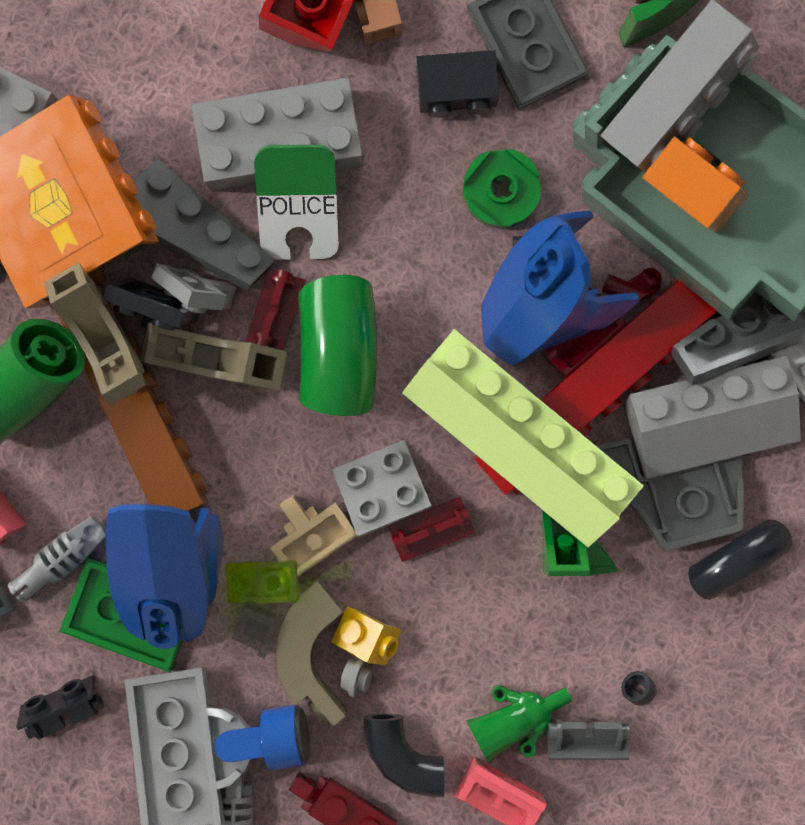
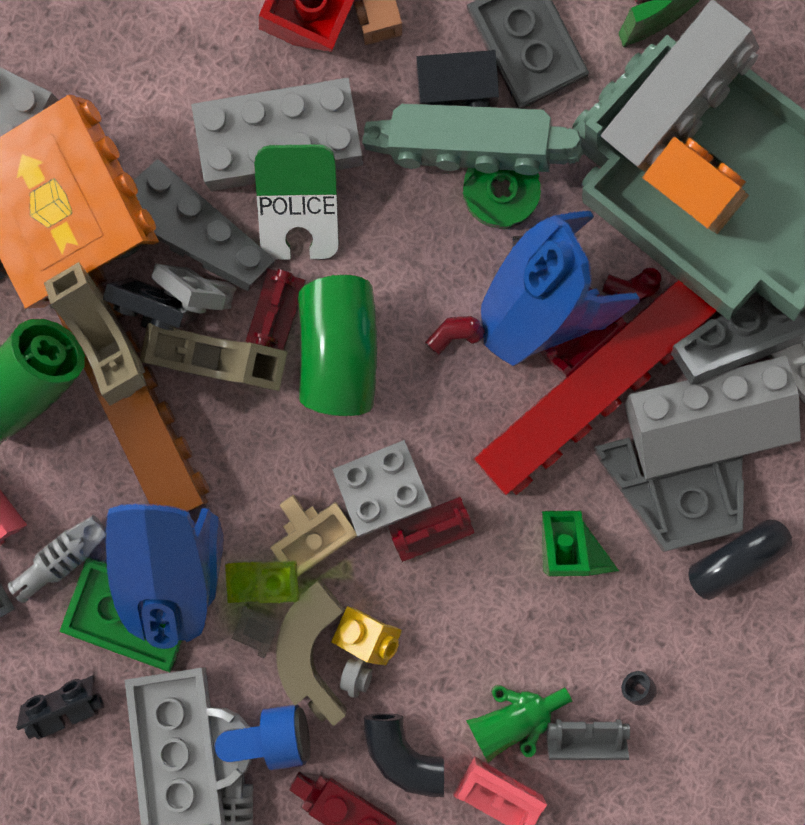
yellowish green slope [402,329,644,547] -> none
none -> sand green hinge [362,104,583,175]
none -> dark red arm [425,316,484,355]

